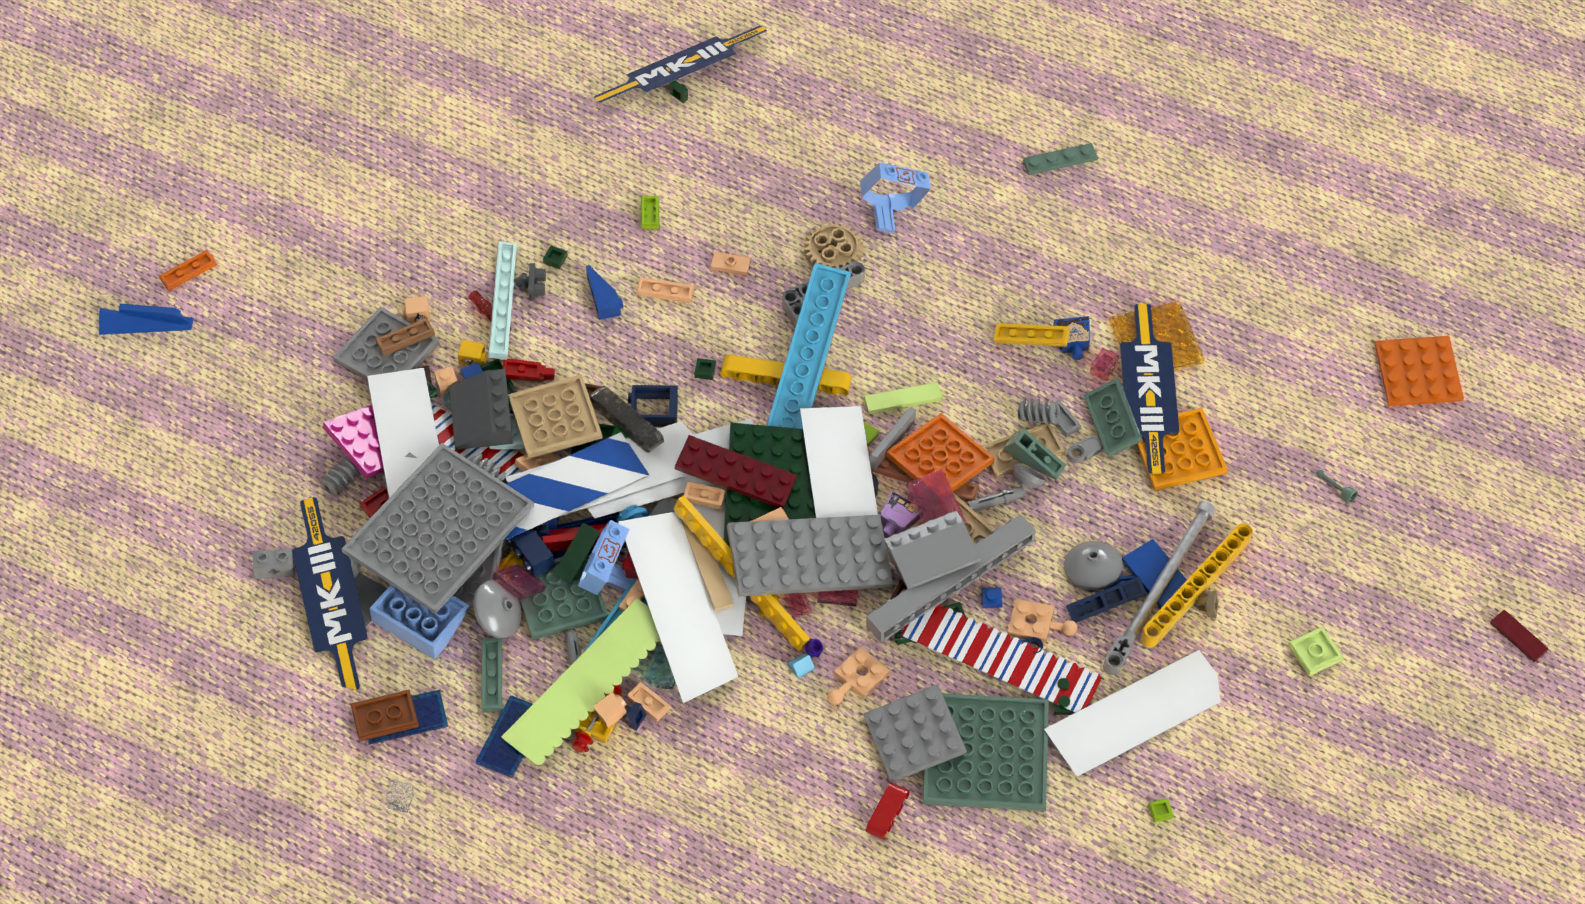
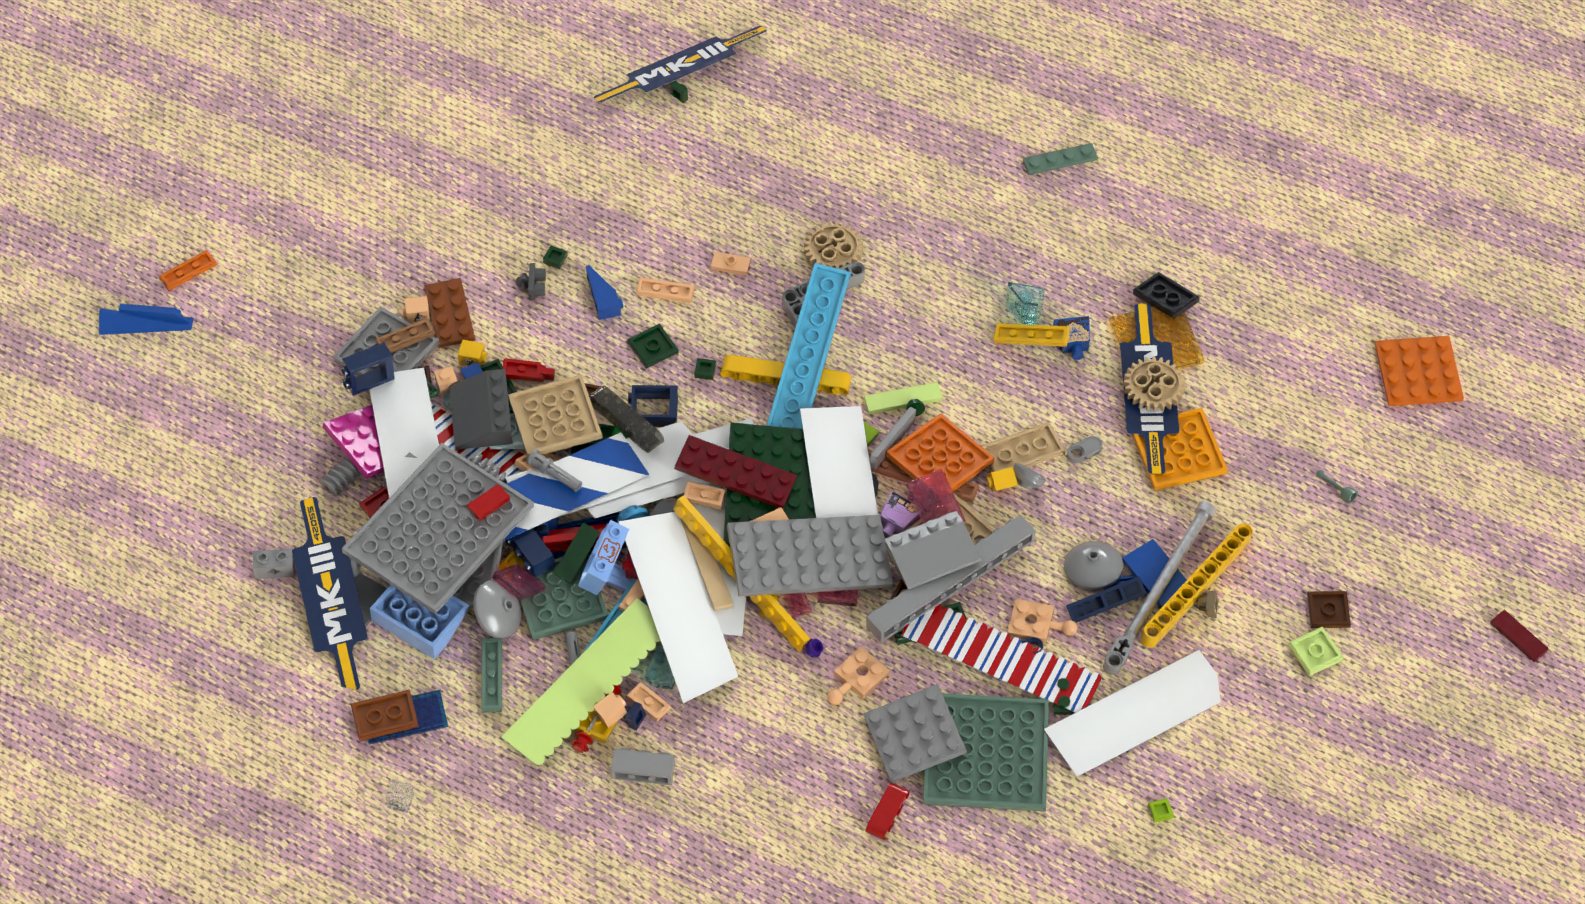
clear red pin [468,290,511,331] -> none
clear blue tile [476,695,533,778] -> none
light aqua tile [488,241,517,360] -> none
lime plate [641,196,660,229] -> none
medium azure slope [787,653,815,679] -> none
light blue piece [860,162,931,233] -> none
light grey pin [967,486,1026,512] -> none
blue plate [981,587,1003,608] -> none
sand green slope [1004,428,1066,480] -> none
light grey piece [1018,397,1060,425] -> none
light grey tile [1049,400,1082,437] -> none
sand green plate [1084,378,1143,457] -> none
clear pink brick [1090,348,1119,381] -> none
none -> dark blue window [341,342,395,396]
none -> dark orange plate [424,278,476,348]
none -> red tile [467,484,510,521]
none -> light grey pin [527,449,582,492]
none -> light grey brick [611,748,675,785]
none -> dark green tile [627,323,679,369]
none -> dark green plate [906,399,925,416]
none -> yellow brick [986,467,1018,492]
none -> clear light blue slope [1006,282,1045,325]
none -> tan gear [1123,356,1186,412]
none -> black tile [1133,272,1200,319]
none -> reddish brown tile [1307,591,1351,628]

